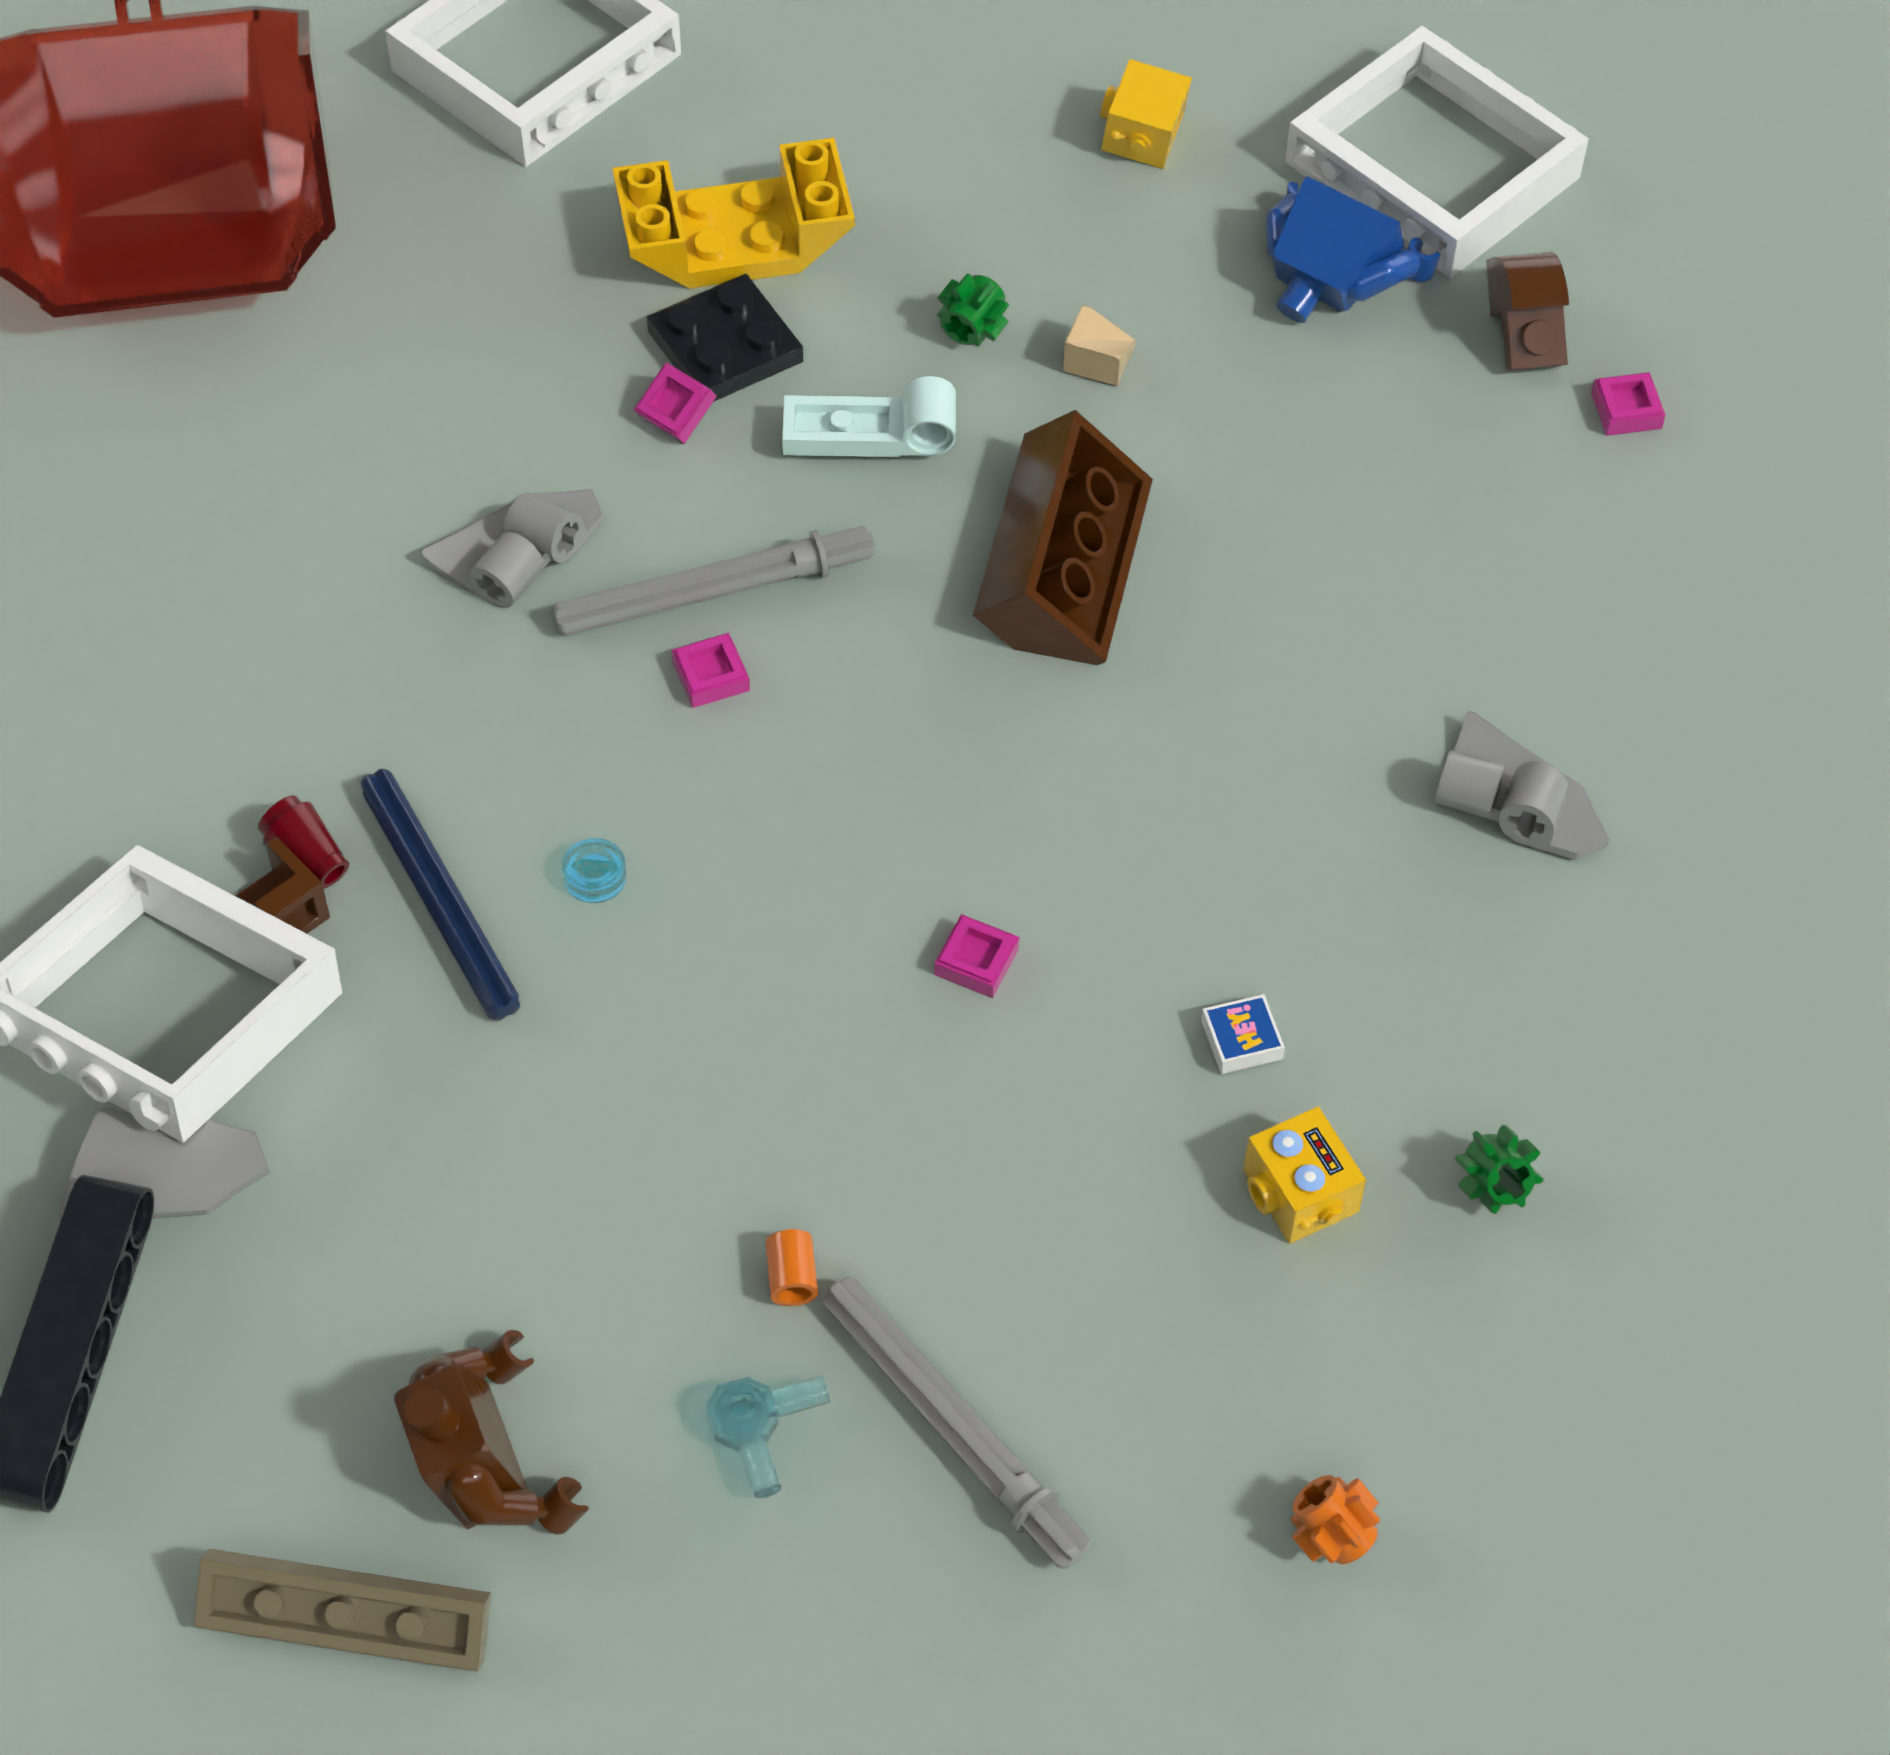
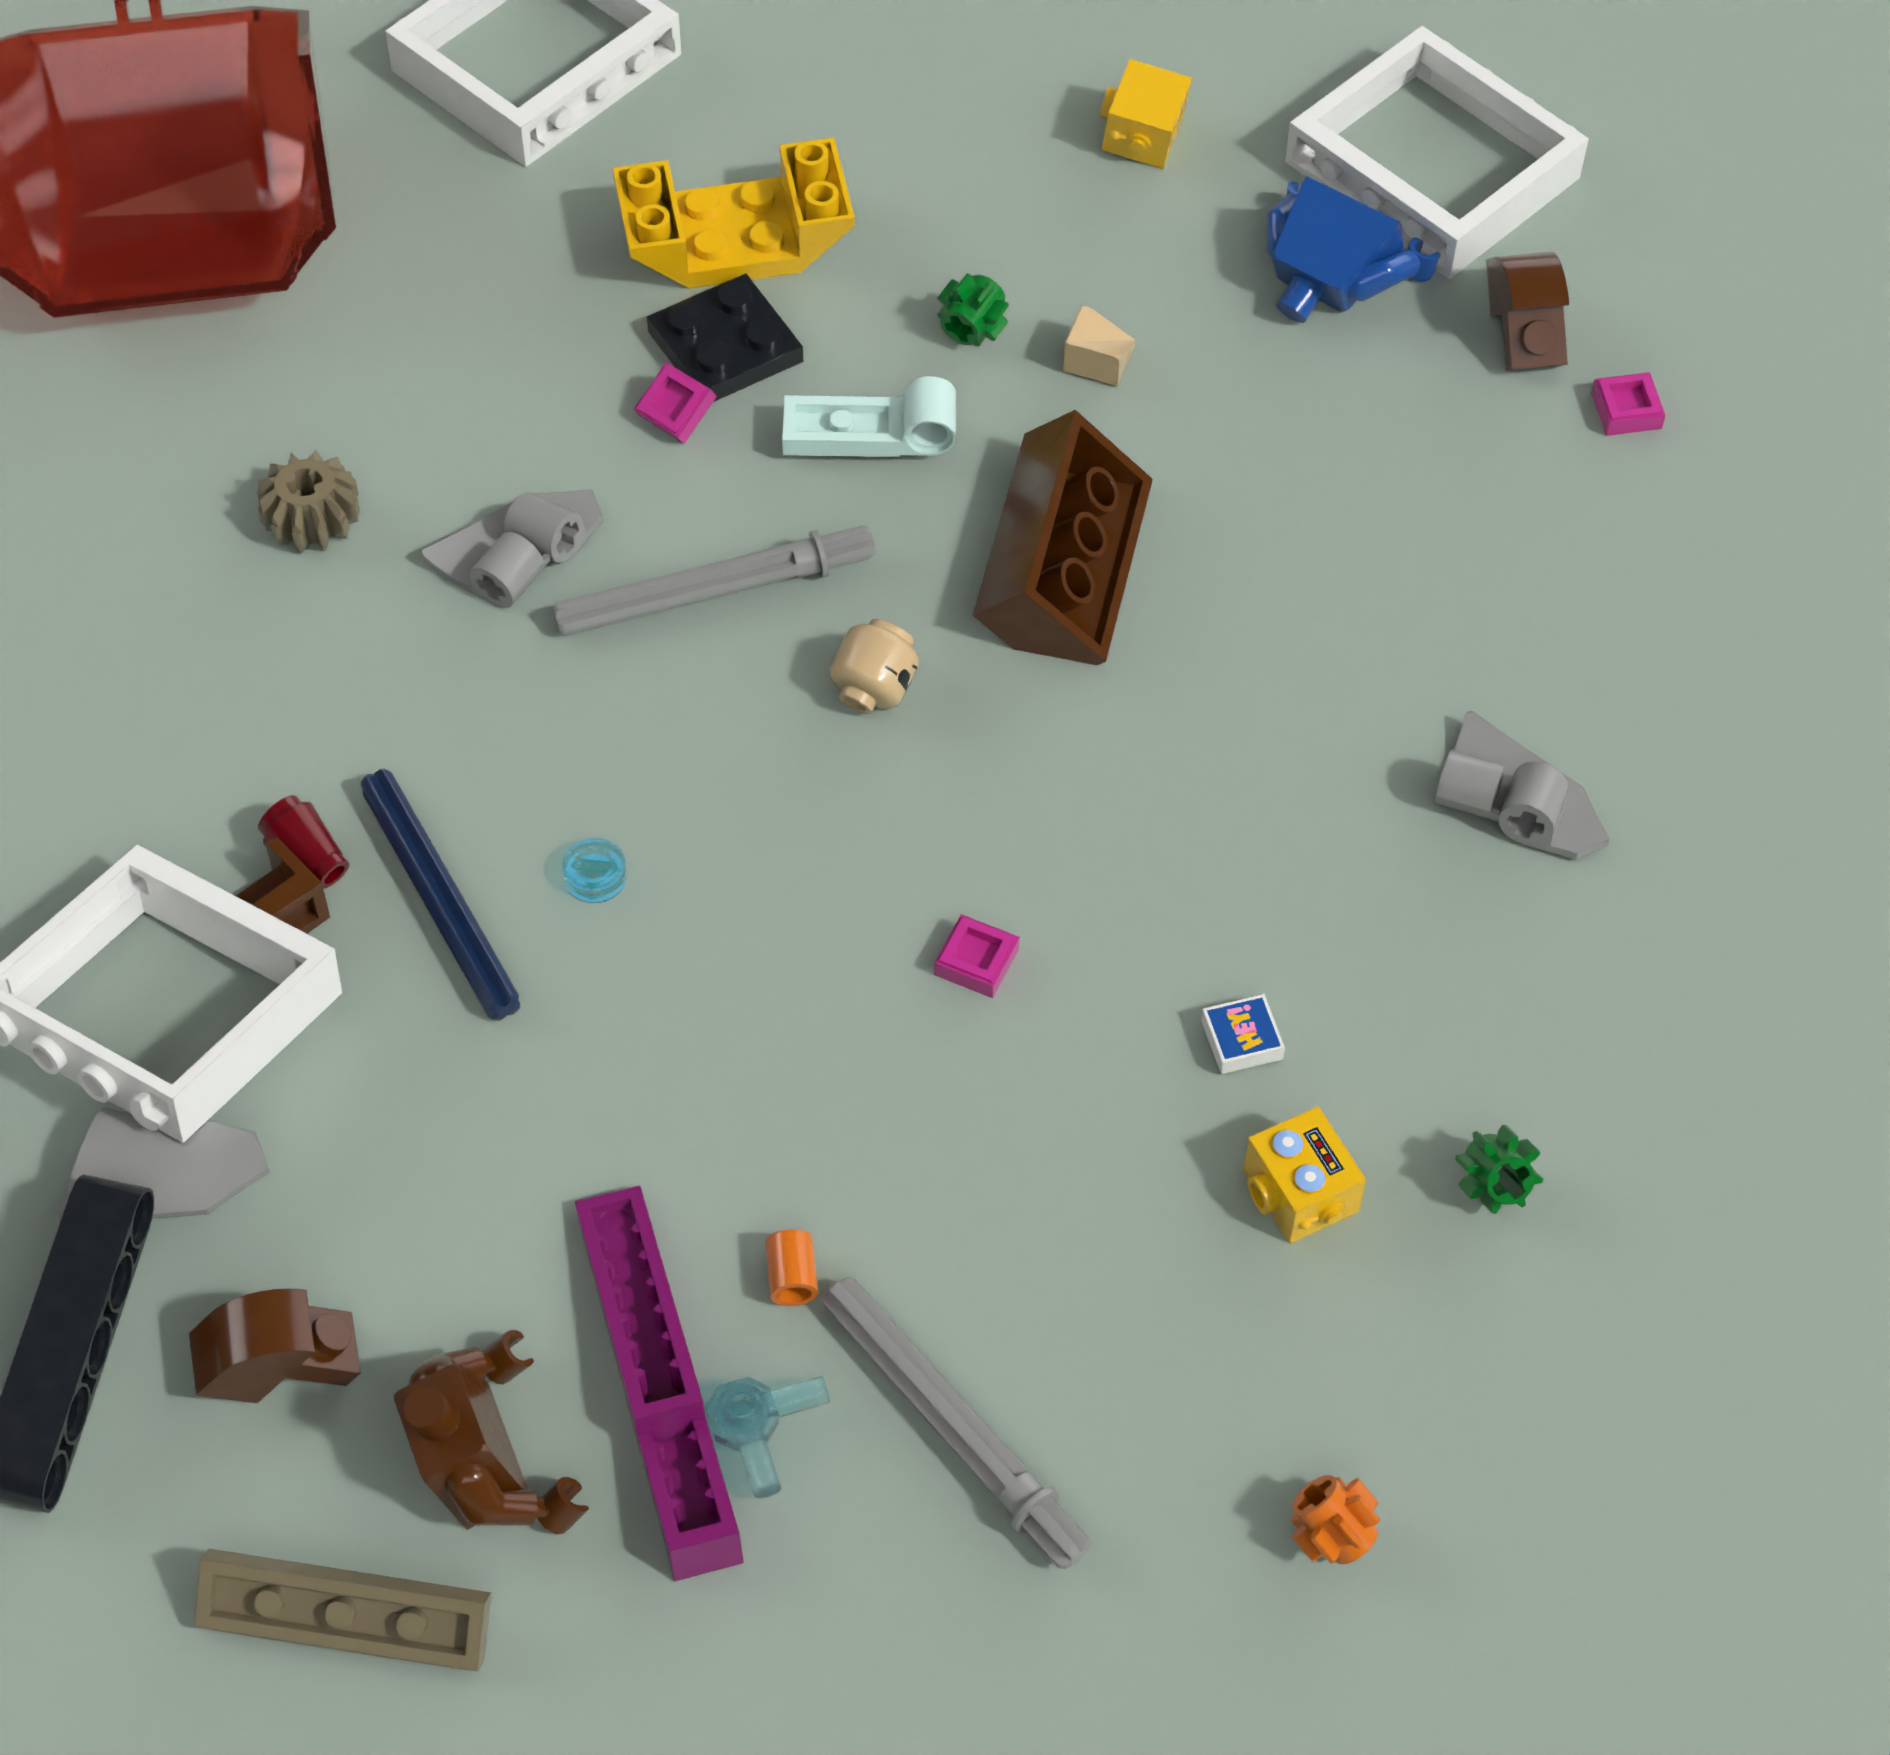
dark pink tile [671,633,750,708] -> none
none -> reddish brown brick [189,1288,361,1403]
none -> dark tan gear [257,450,360,553]
none -> magenta slope [575,1185,744,1582]
none -> tan head [829,619,920,714]

